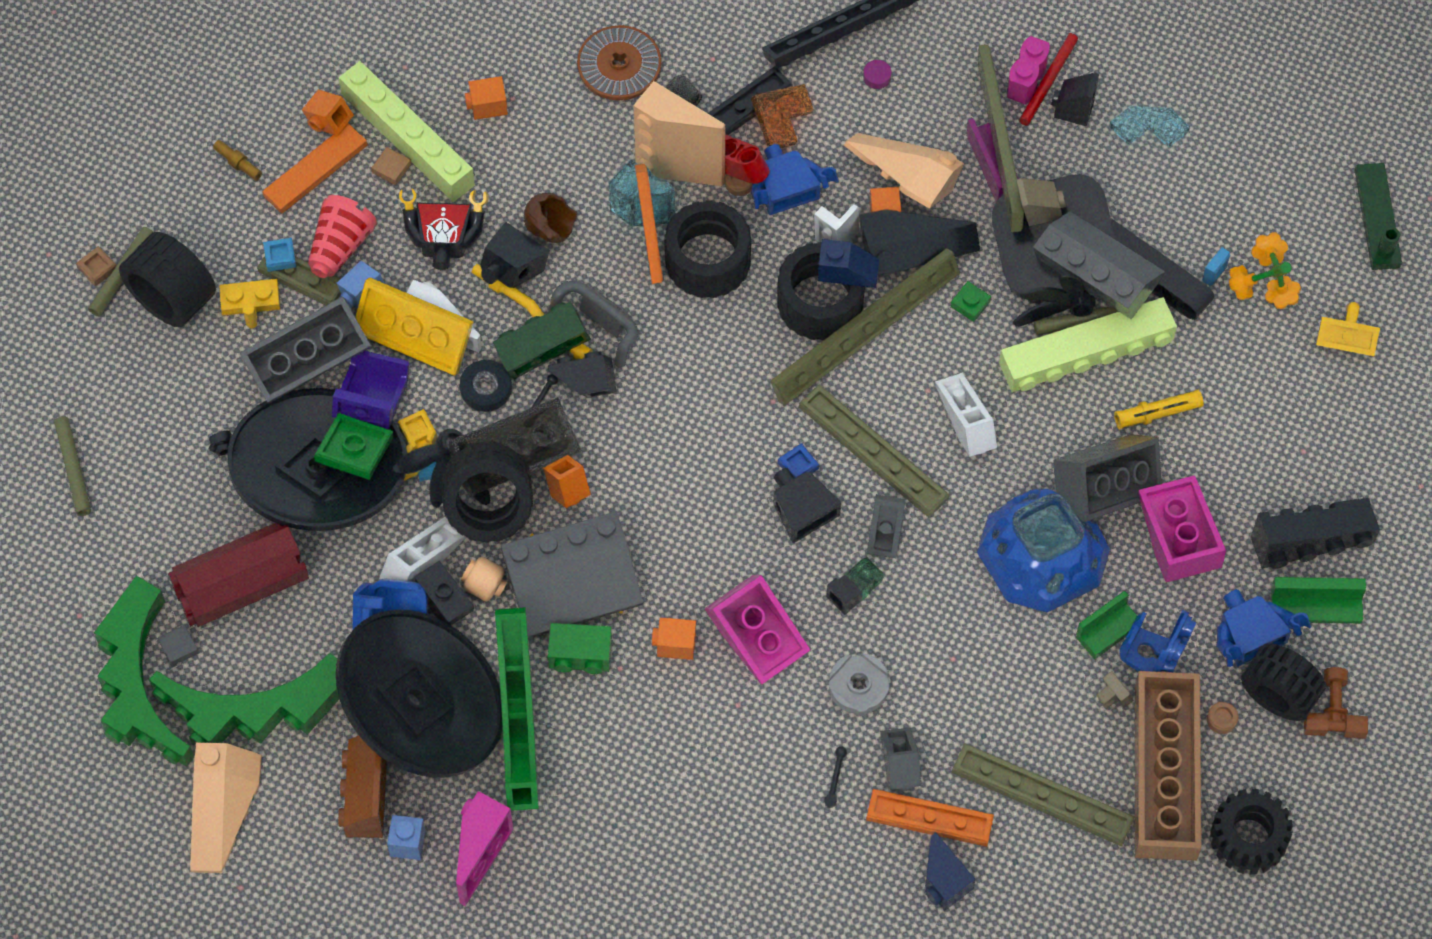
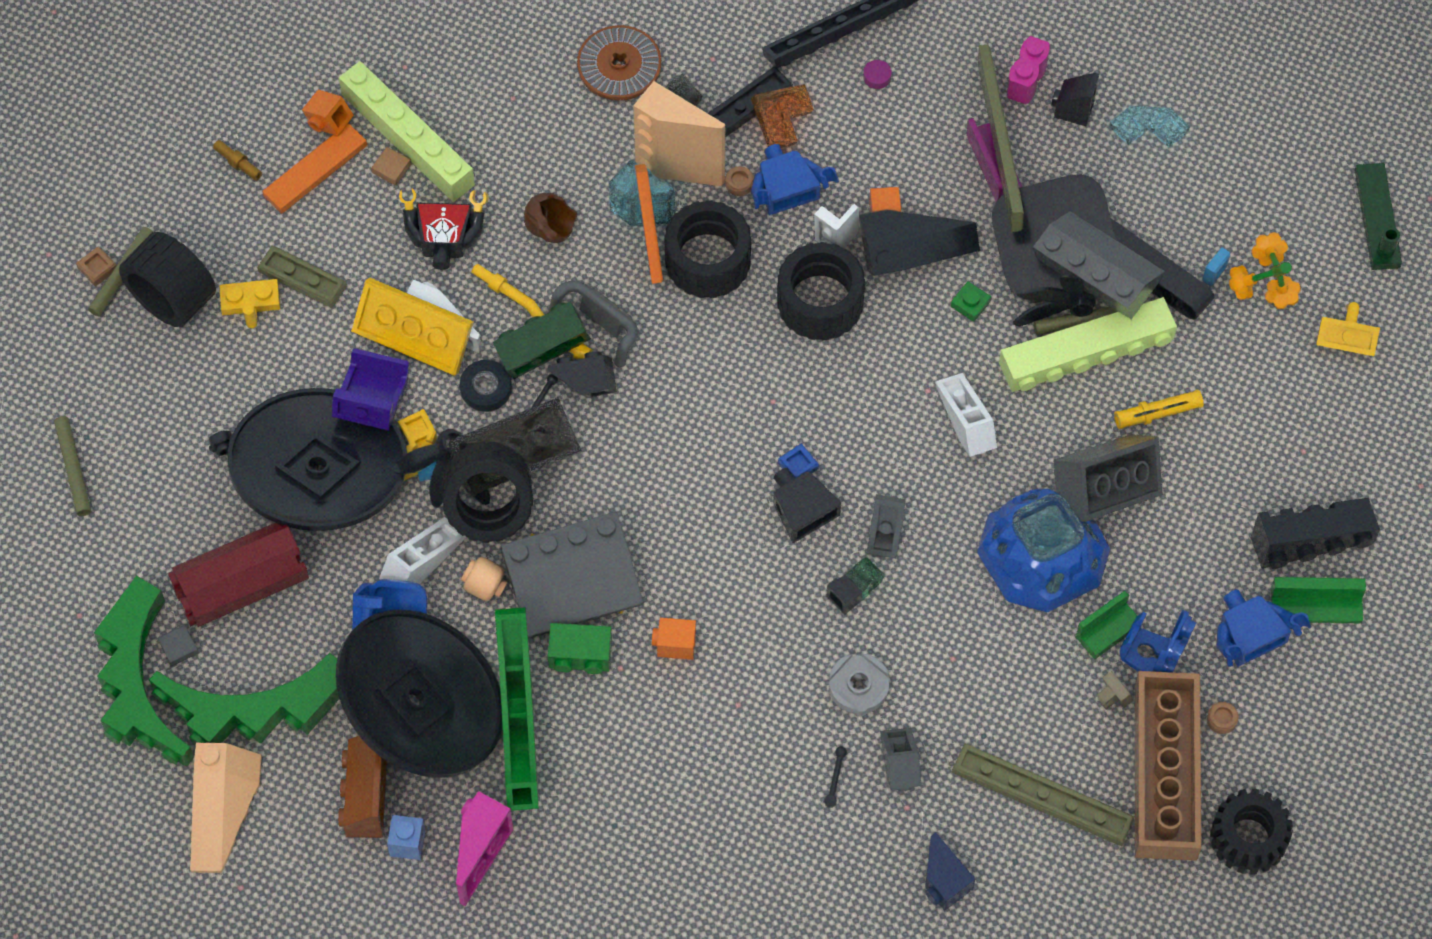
dark grey slope [240,297,371,404] -> none
dark azure tile [263,238,296,272] -> none
coral cone [308,195,377,278] -> none
green tile [314,413,393,480] -> none
medium blue brick [337,261,385,309] -> none
black brick [415,561,474,626] -> none
orange brick [464,76,508,120] -> none
black torso [480,222,550,288] -> none
orange brick [543,455,591,508] -> none
dark pink slope [704,575,810,684] -> none
red beam [725,135,770,184] -> none
olive tile [770,248,960,406] -> none
olive tile [799,384,950,518] -> none
dark blue slope [818,239,879,288] -> none
light nougat wedge [844,133,964,209] -> none
orange tile [866,789,994,847] -> none
dark tan slope [1017,178,1066,226] -> none
red bar [1019,33,1078,126] -> none
dark pink slope [1138,475,1226,583] -> none
black tyre [1241,644,1326,721] -> none
dark orange bar [1304,667,1368,739] -> none

